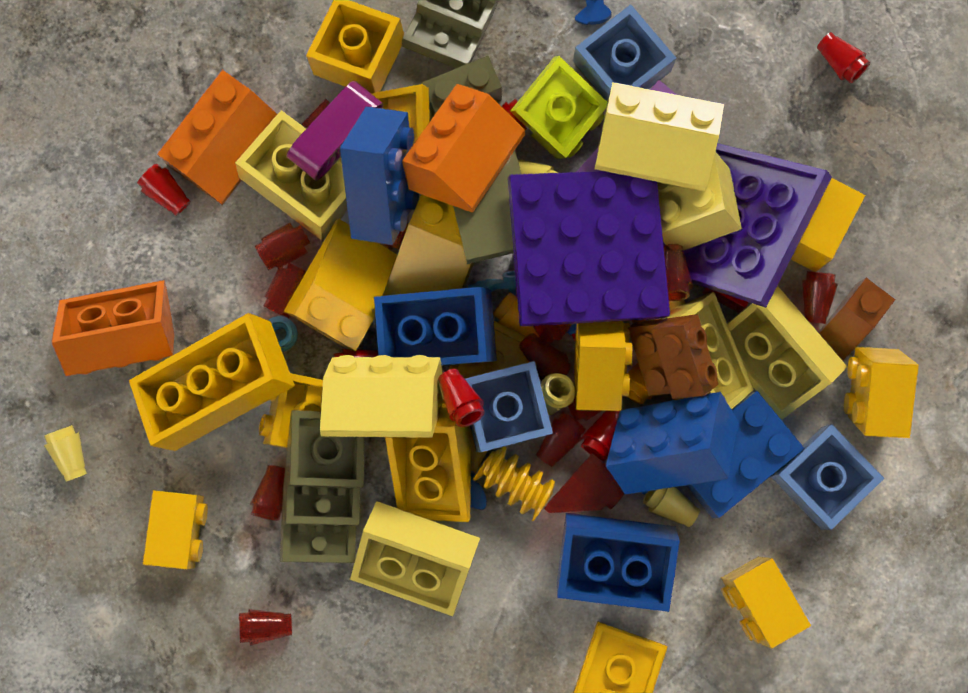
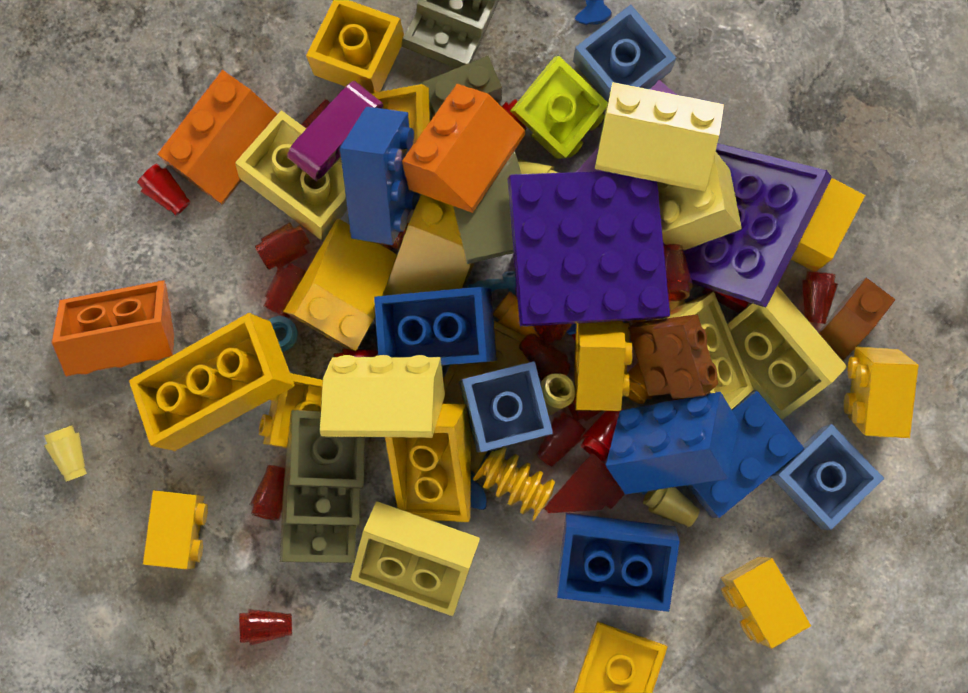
red cone [438,369,485,427] -> none
red cone [817,32,870,84] -> none

